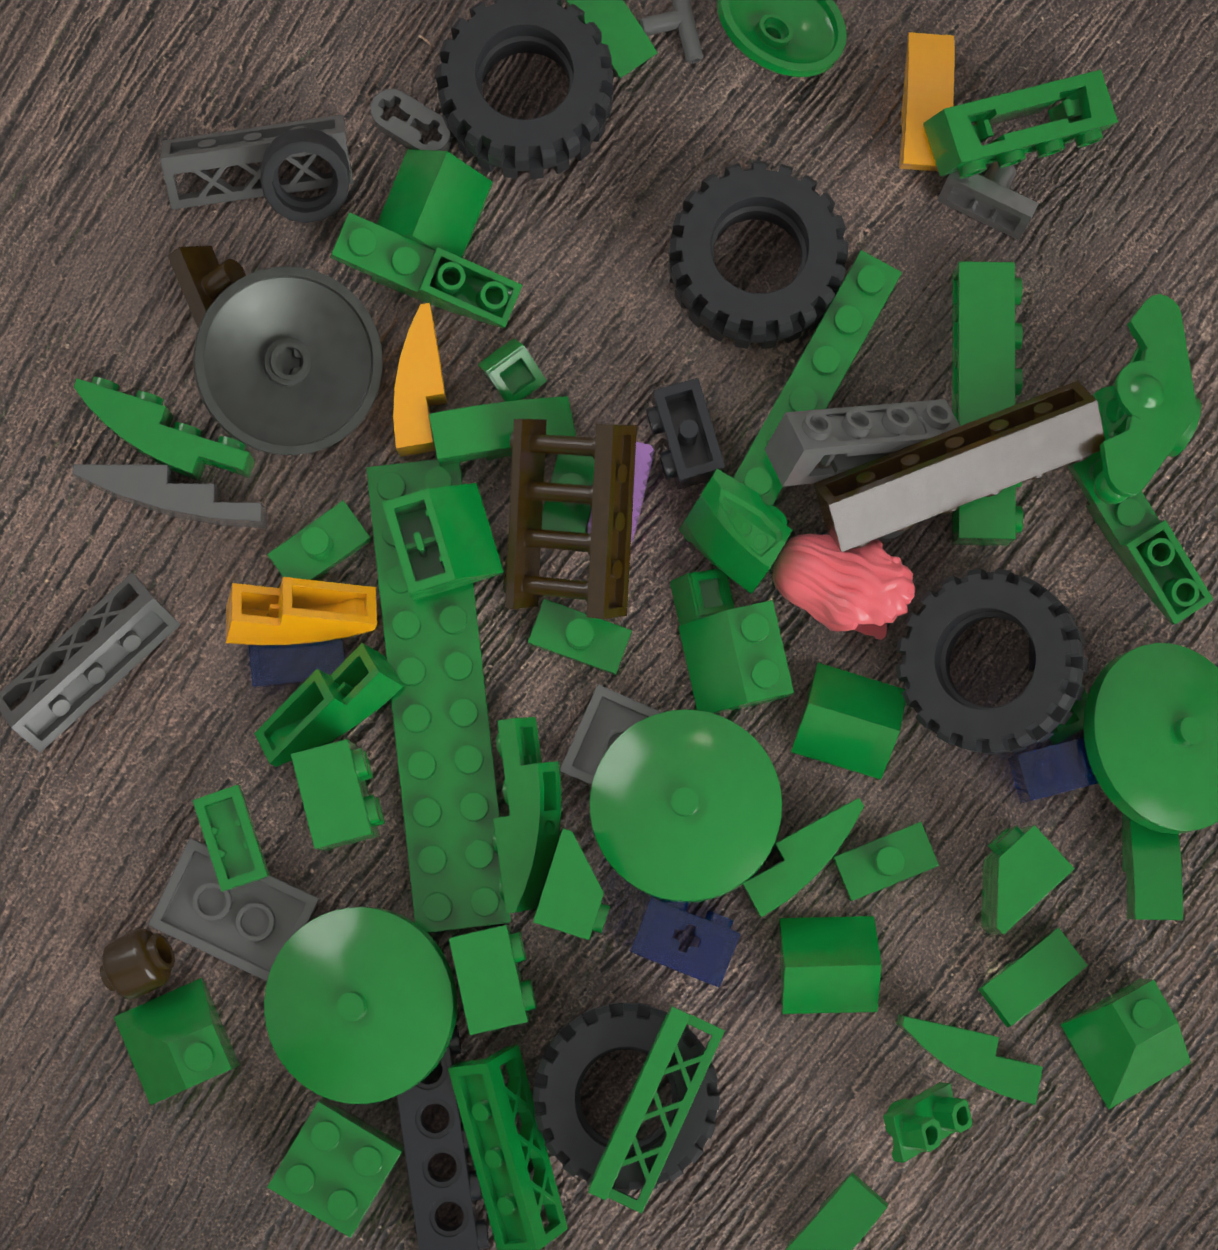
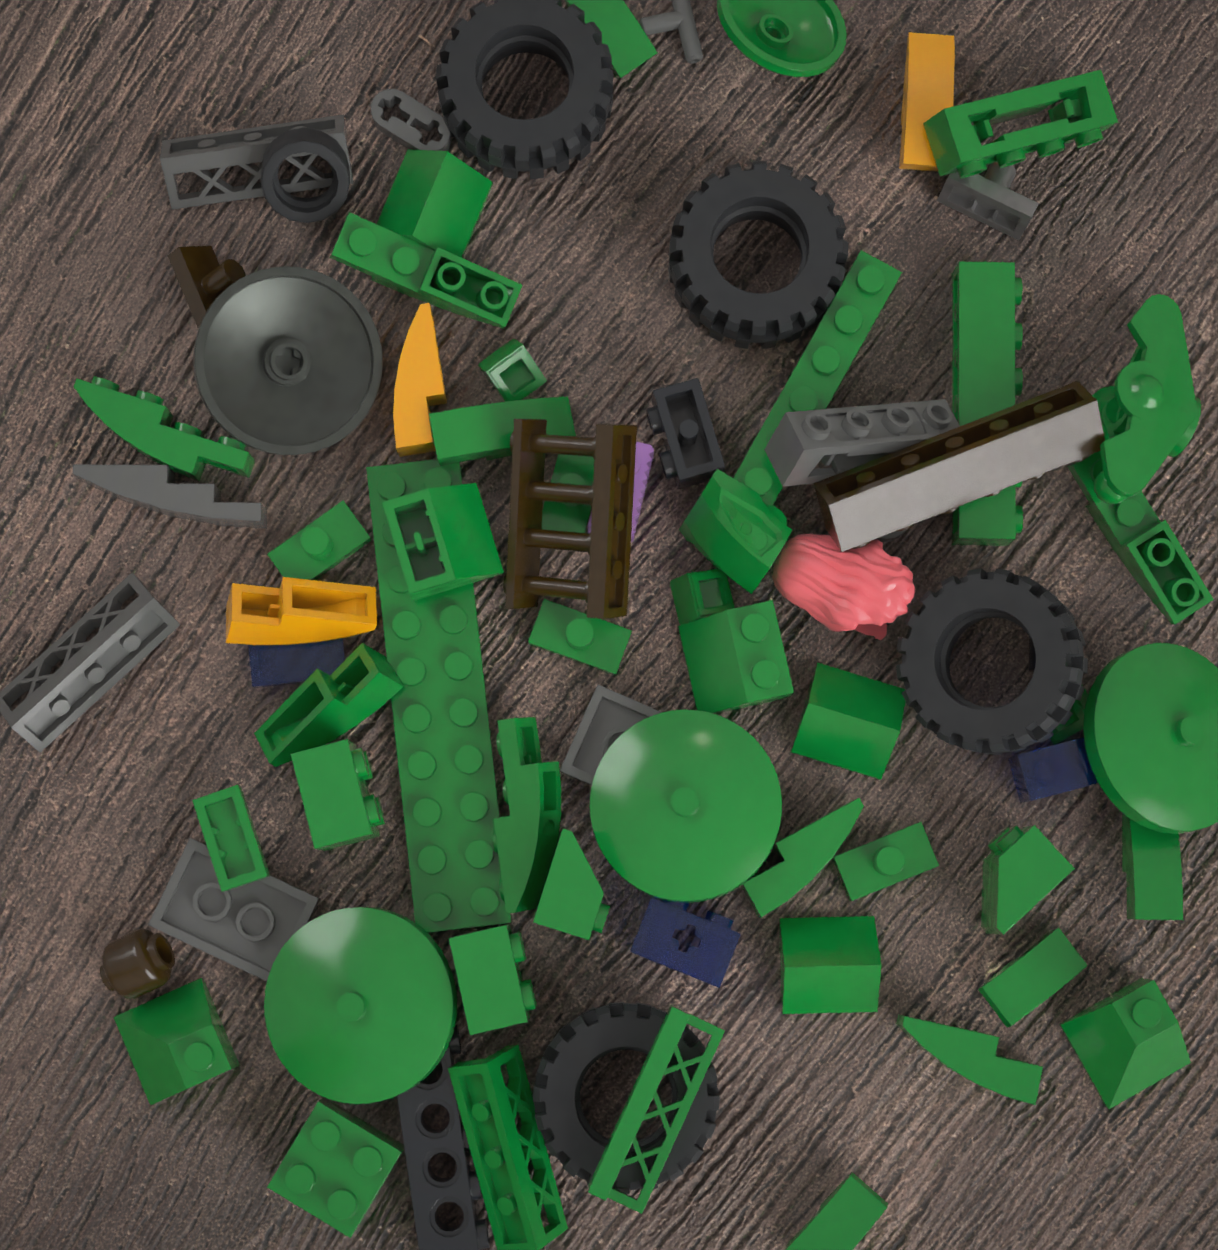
green hips [883,1082,972,1163] -> none

